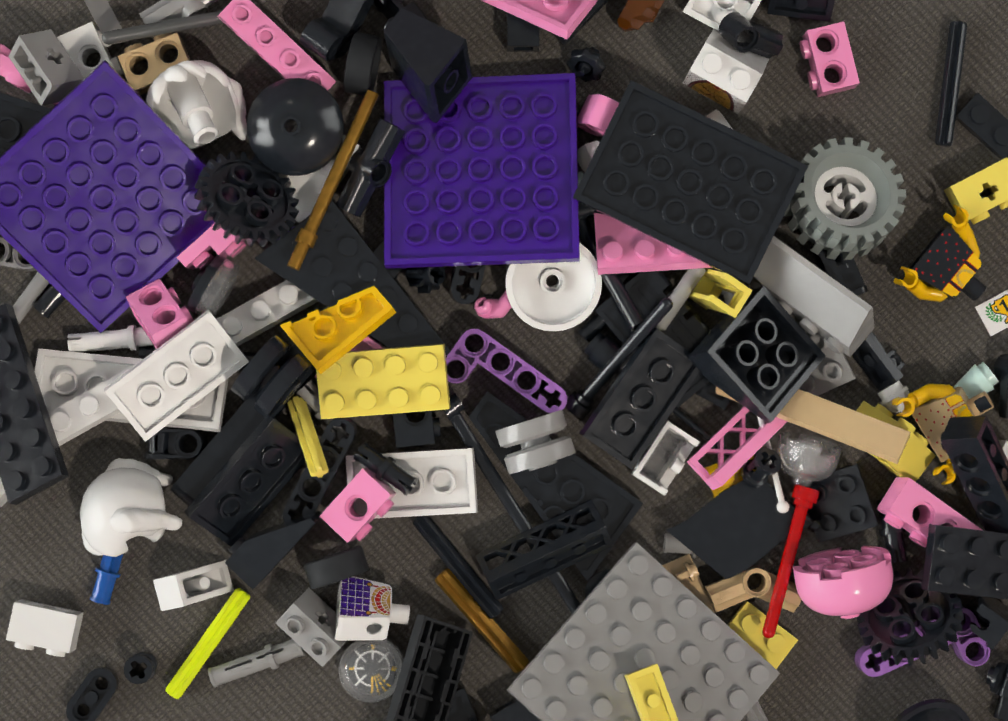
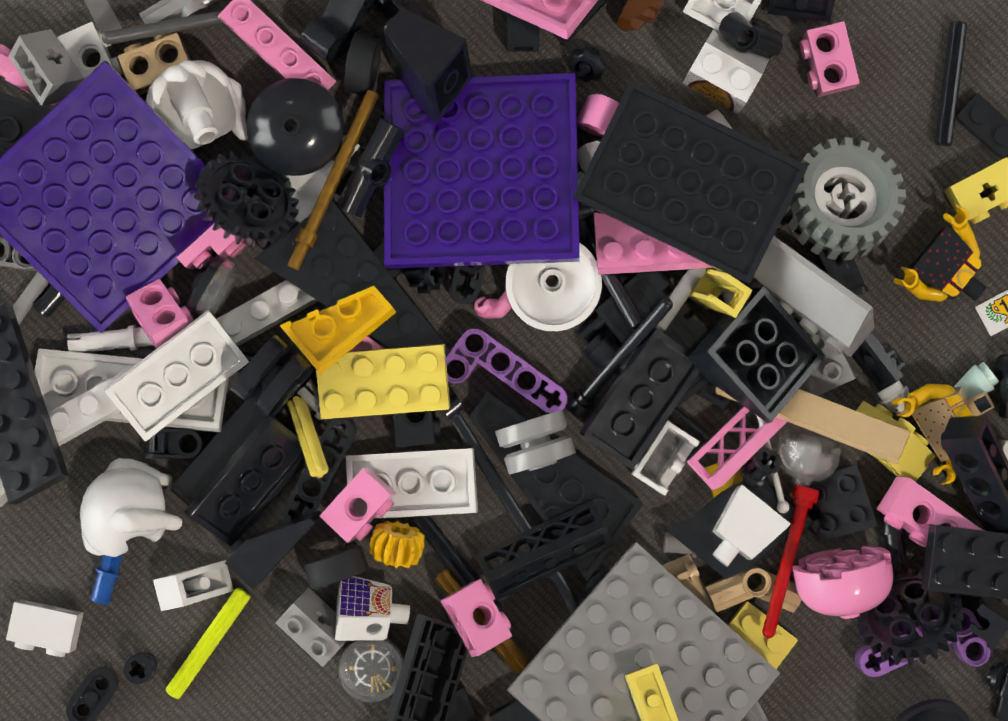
light grey pin [208,639,306,688] -> none
black pin [354,442,418,496] -> none
none -> yellow gear [369,521,425,568]
none -> bright pink brick [440,579,512,657]
none -> white torso [712,485,791,567]

